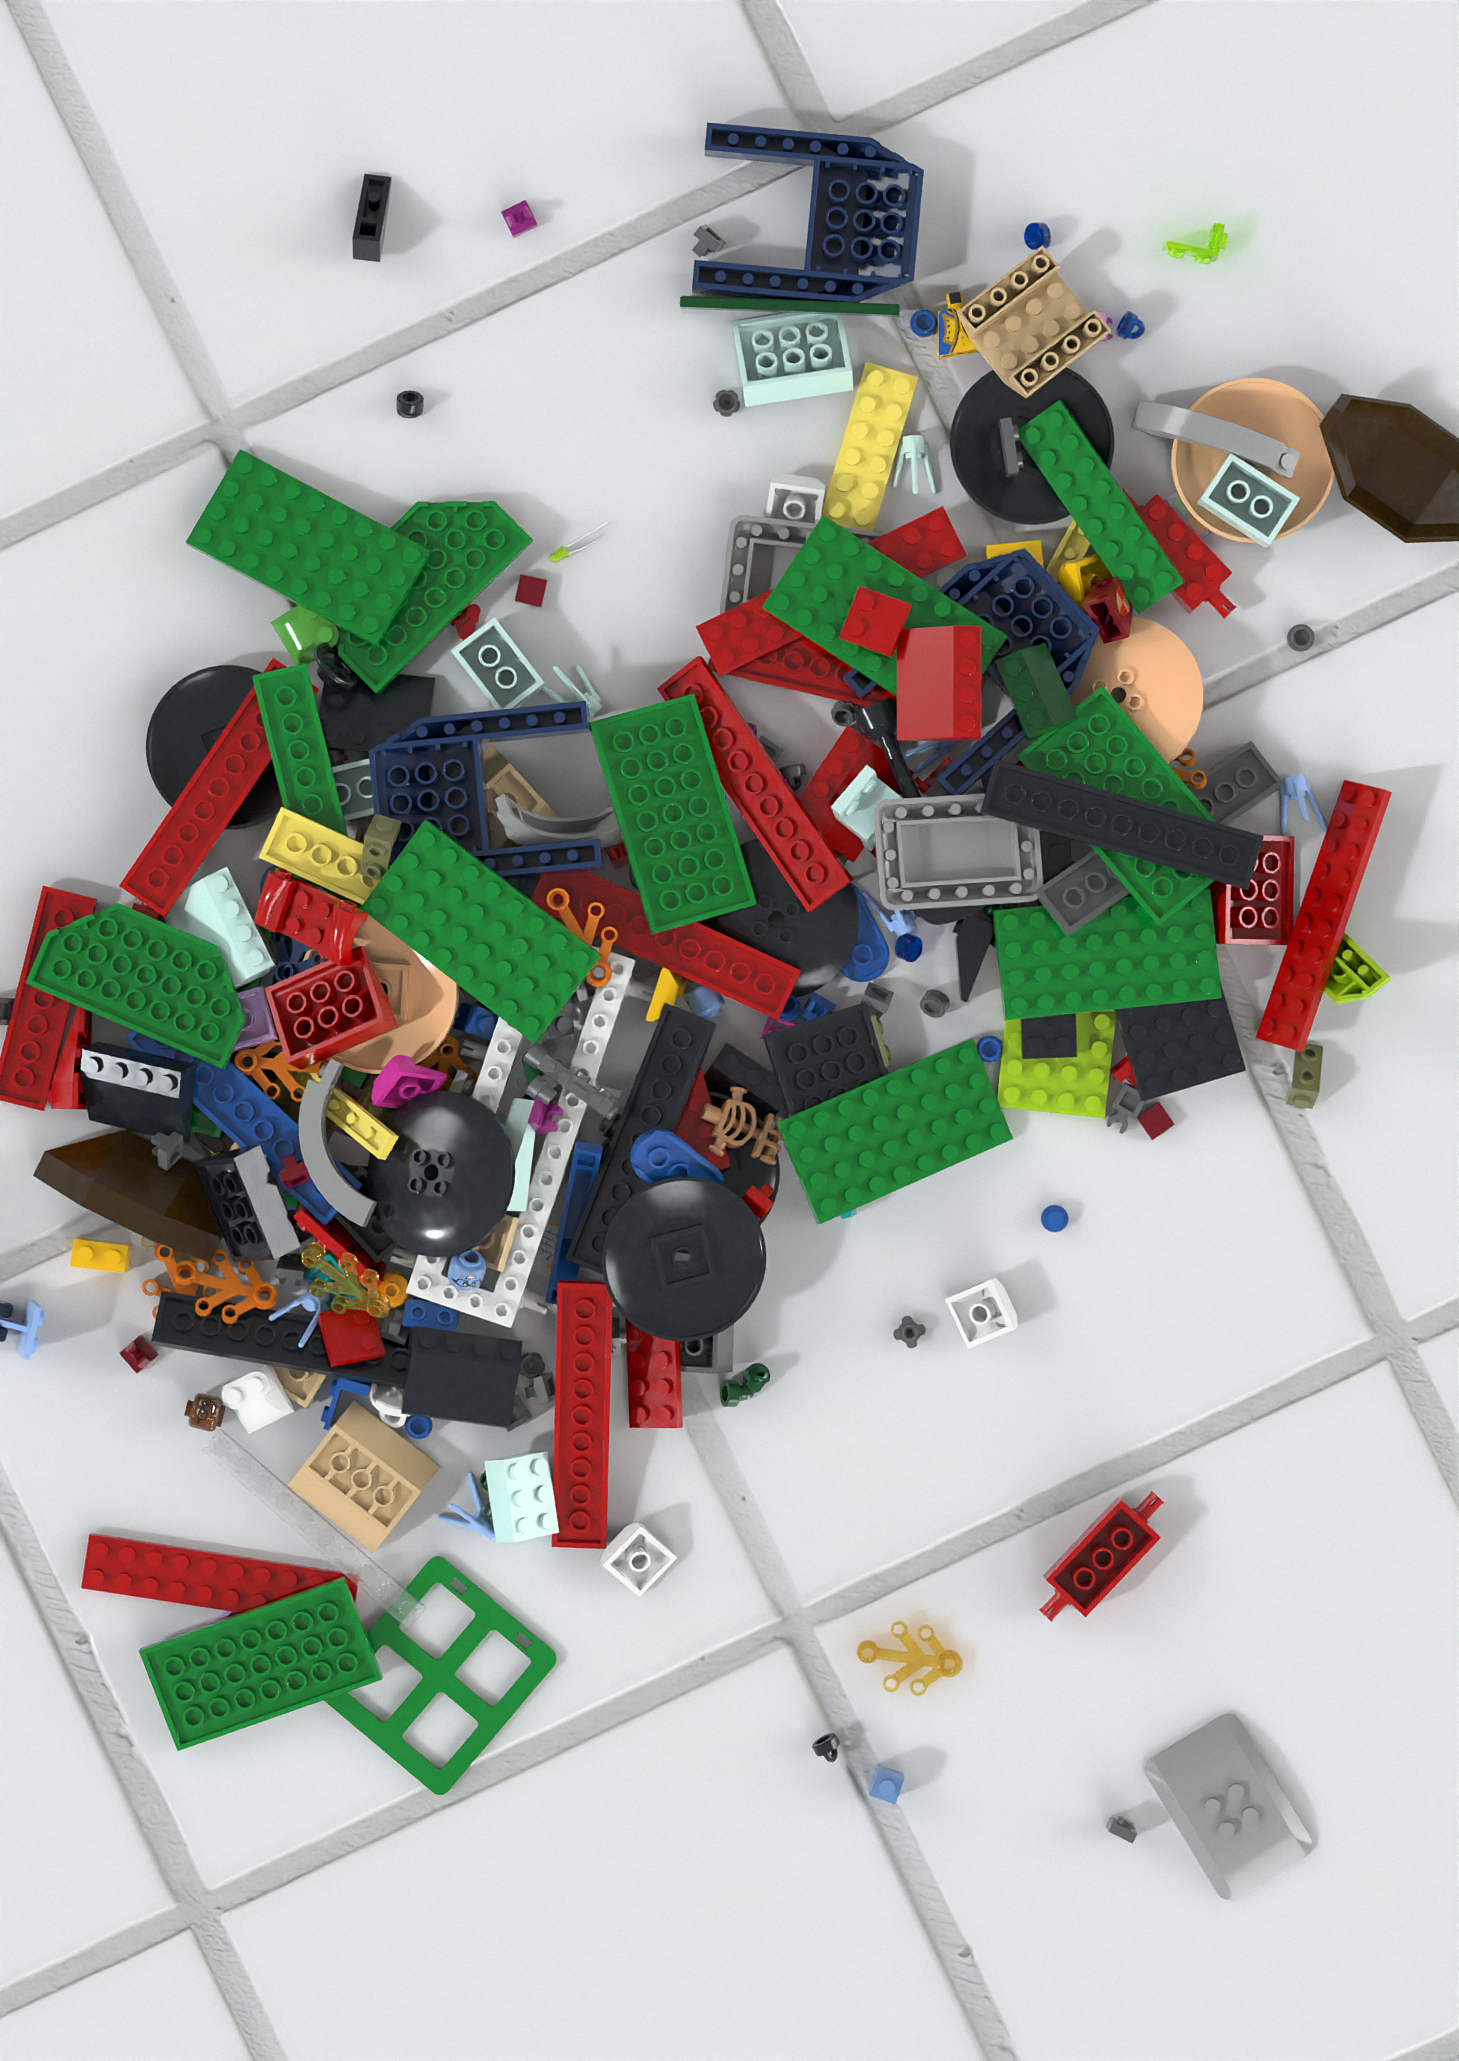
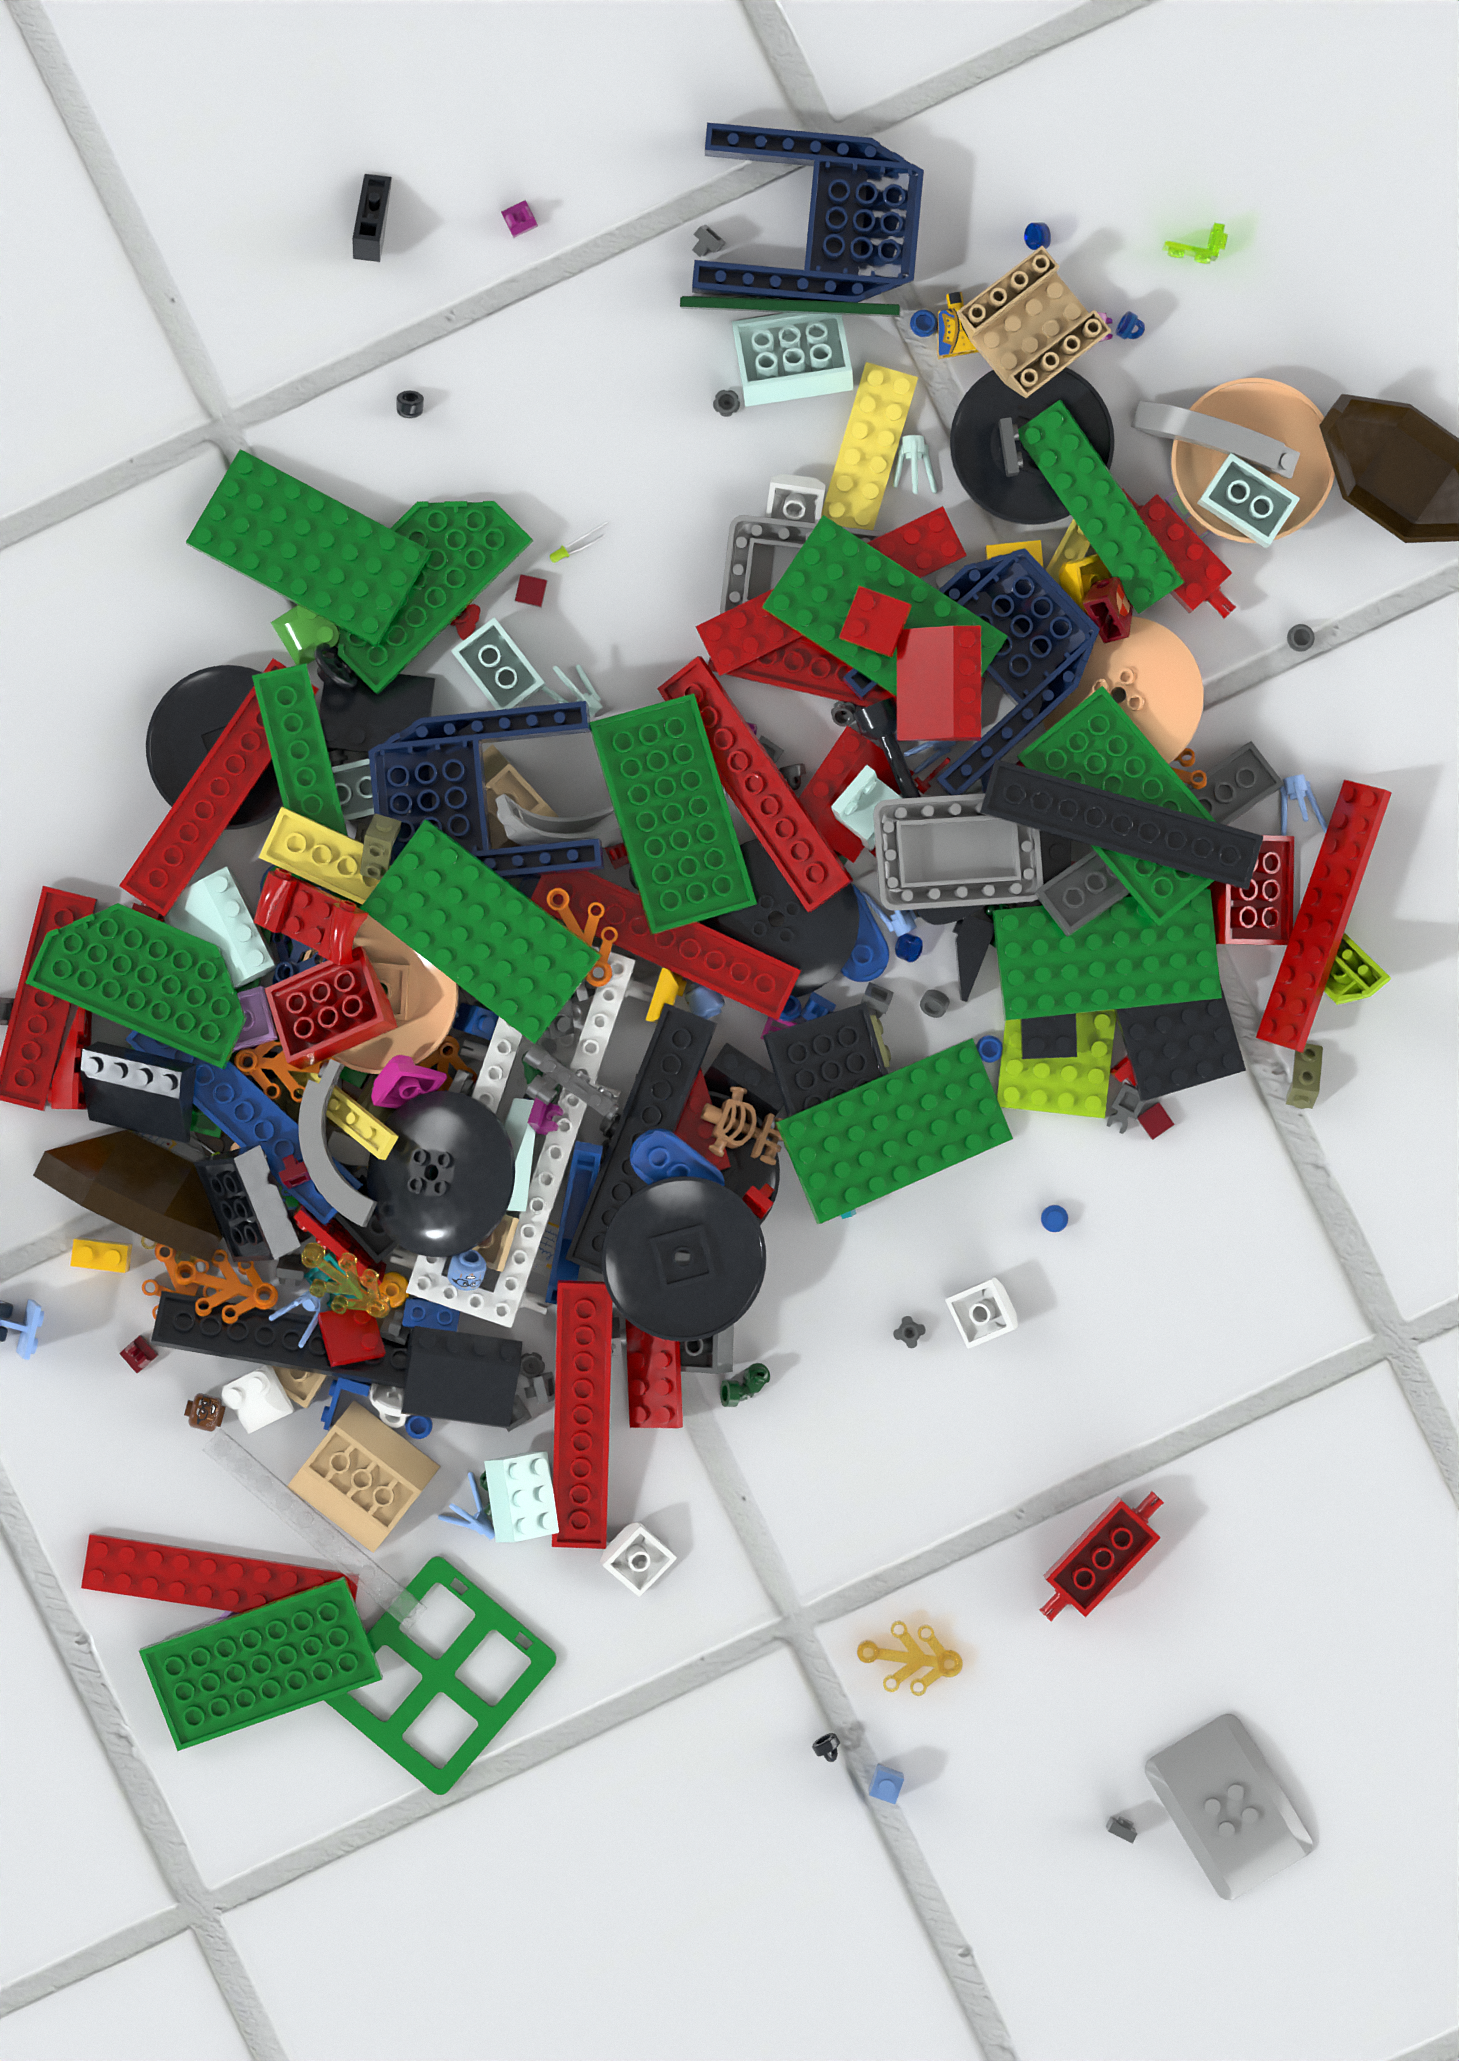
dark grey tile [151,1131,184,1171] -> none
dark green slope [995,643,1079,741] -> none

